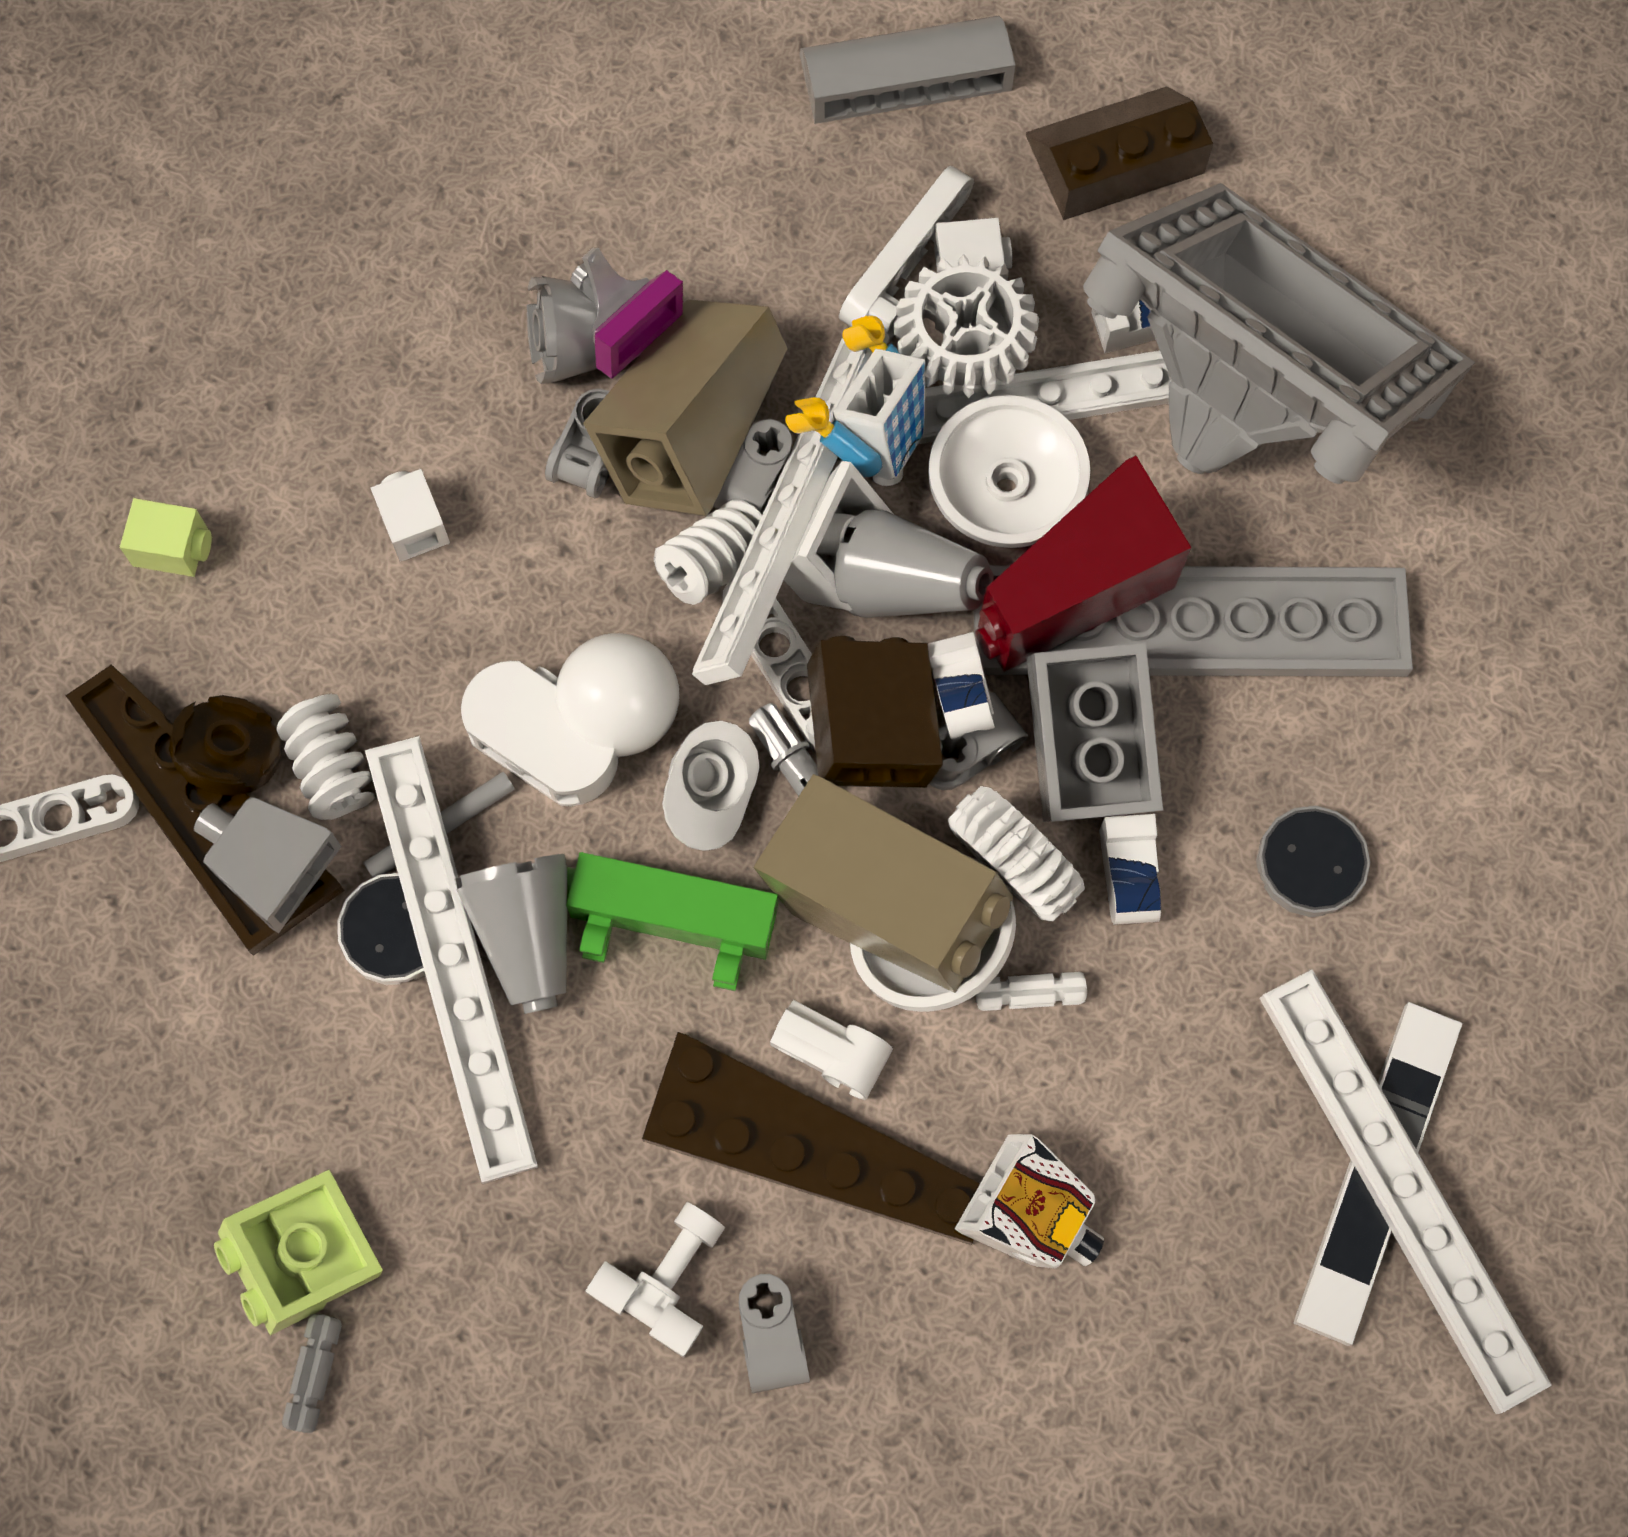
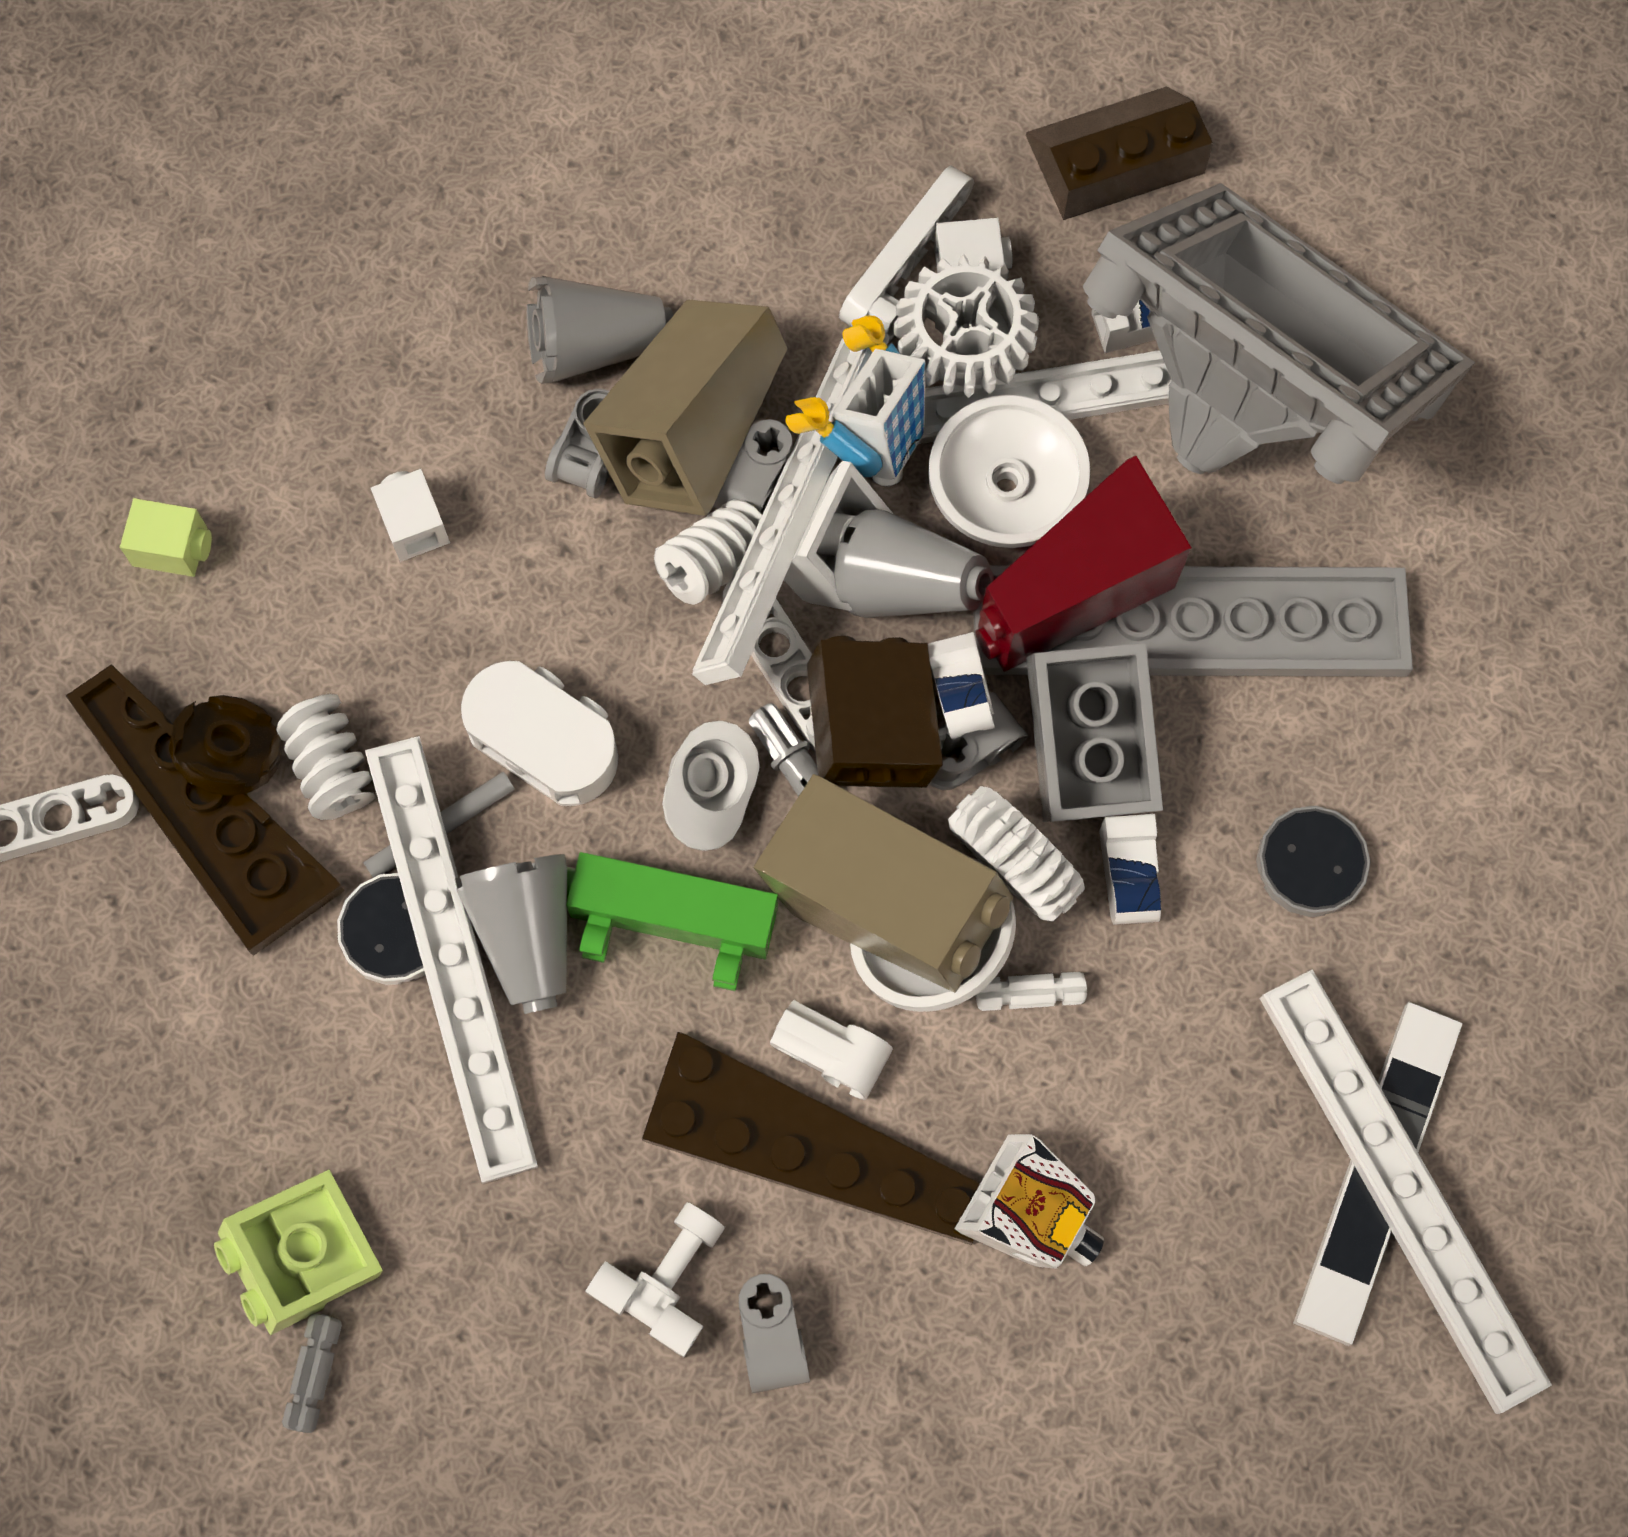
light grey torso [194,797,342,934] -> none
white piece [556,633,679,757] -> none
magenta piece [571,248,683,379] -> none
light grey brick [800,16,1015,124] -> none

